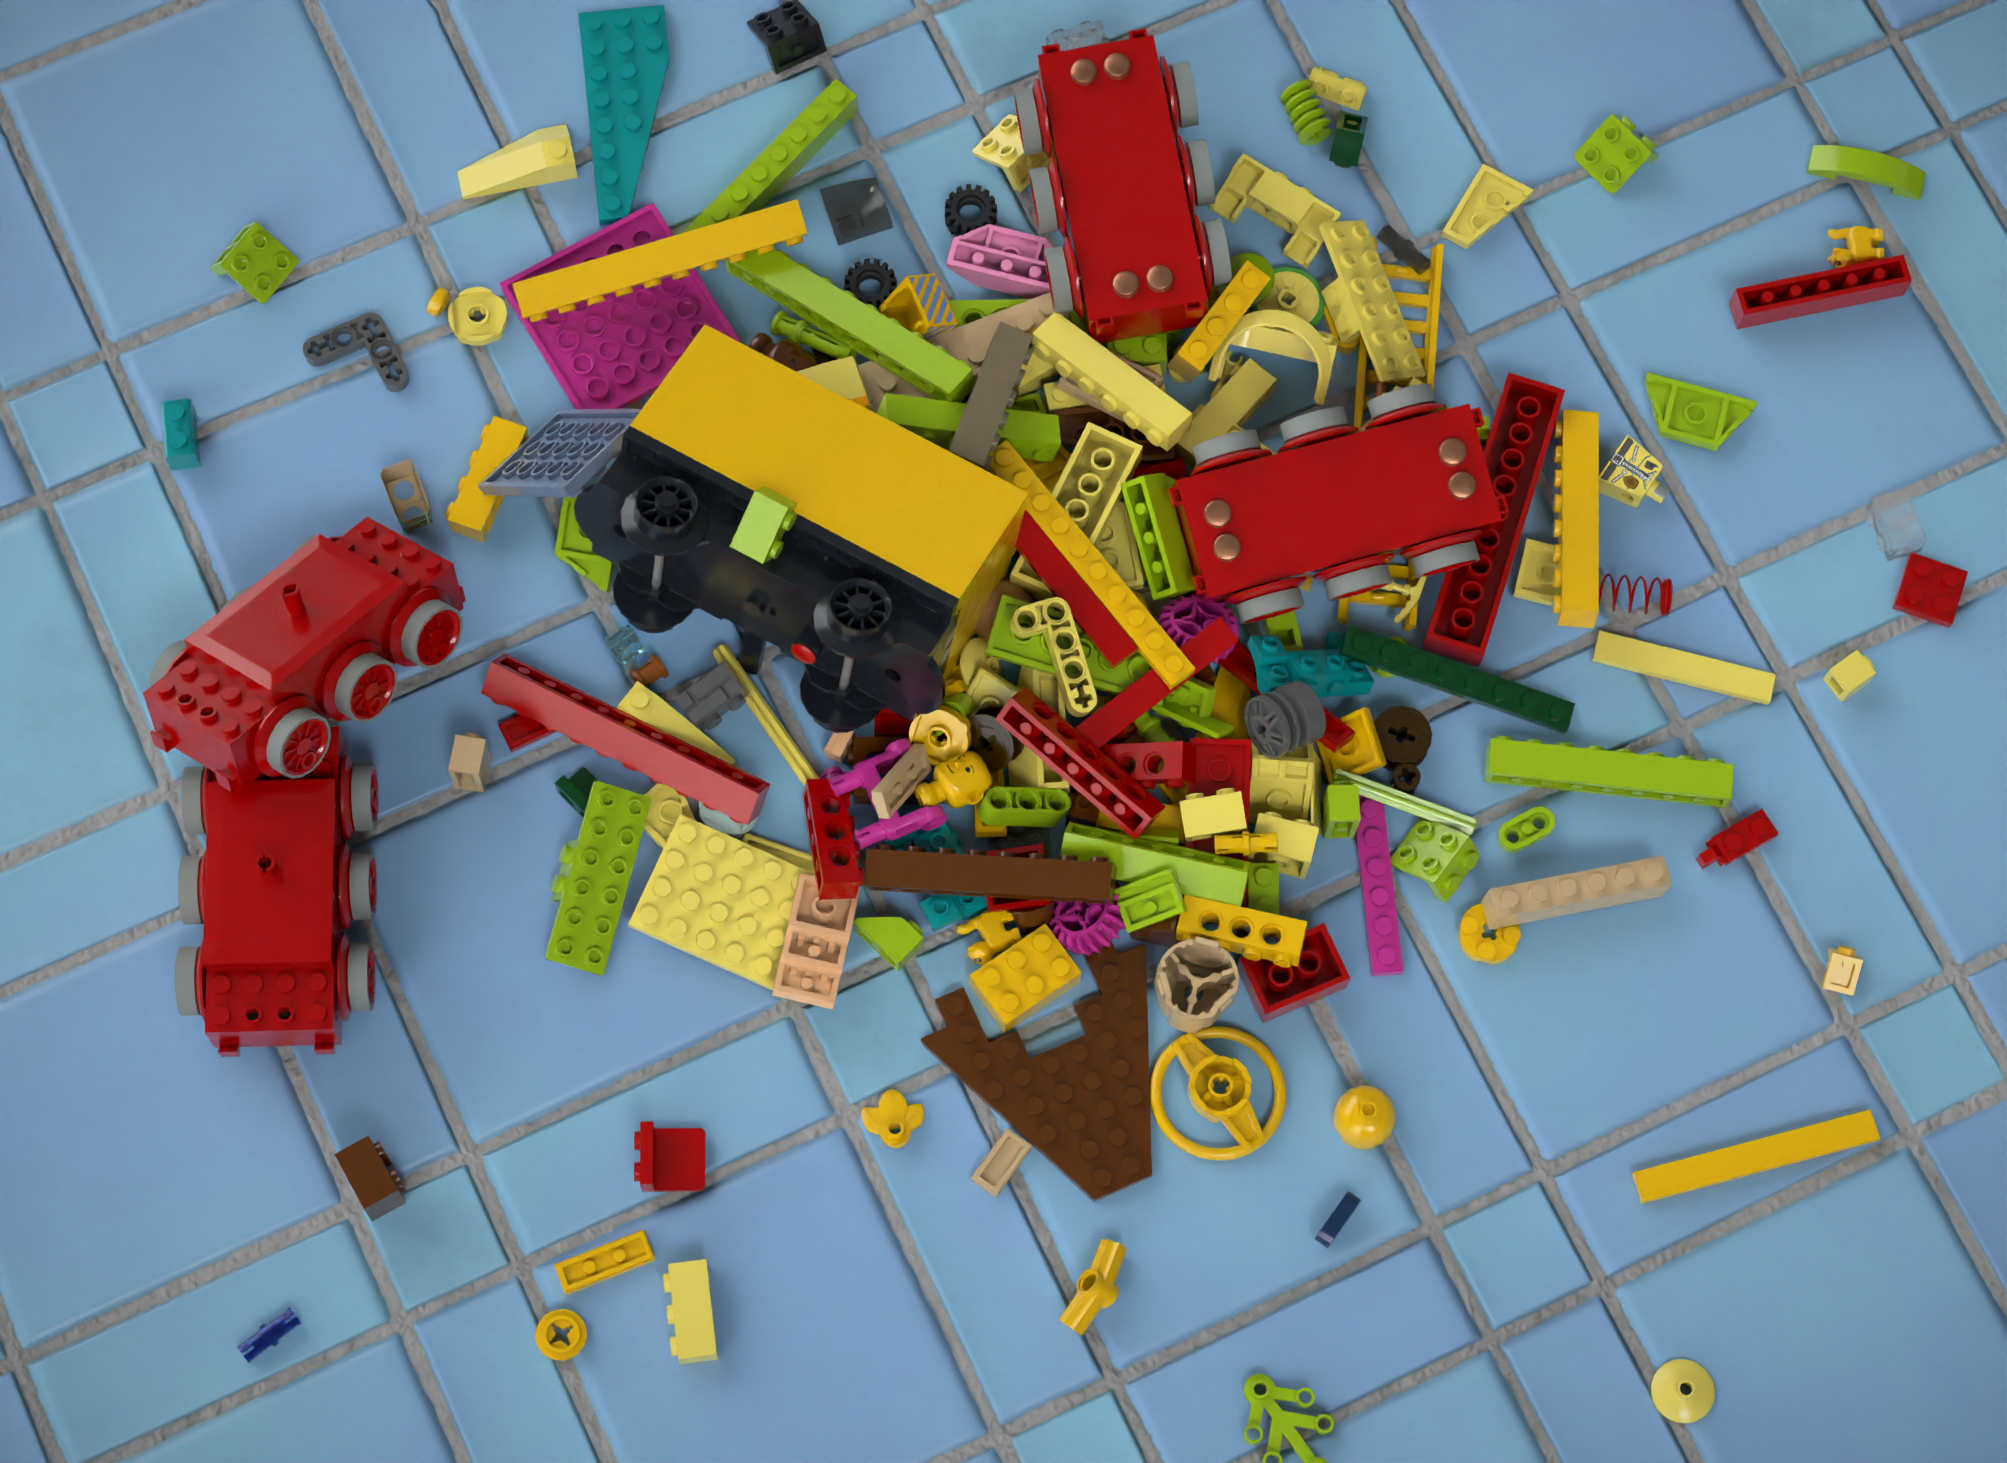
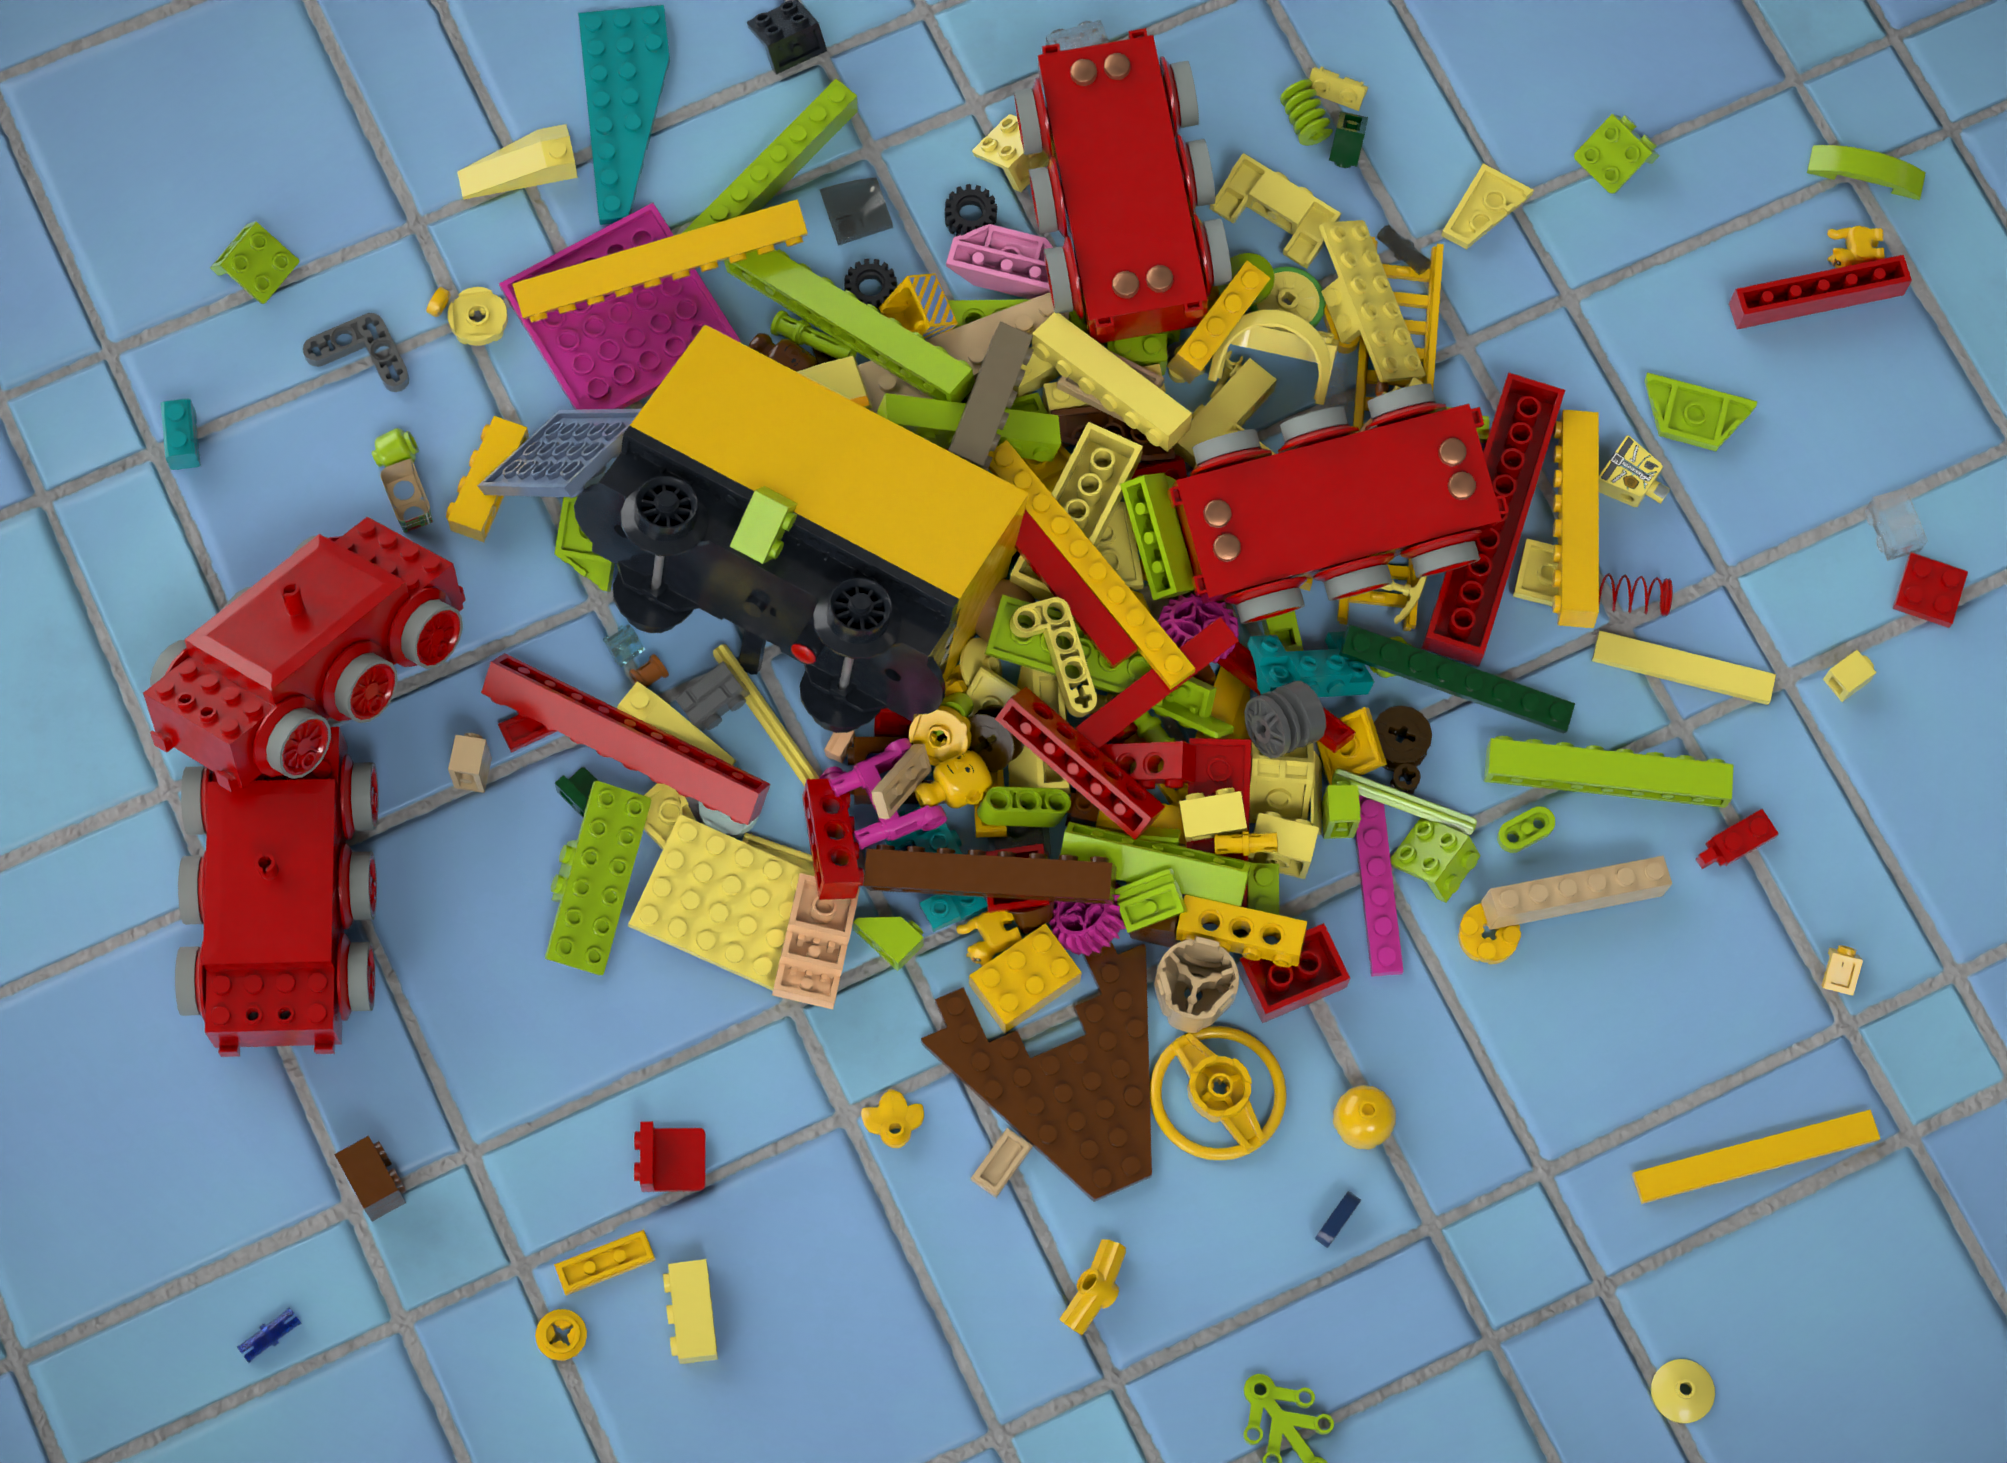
none -> lime head [372,428,419,468]

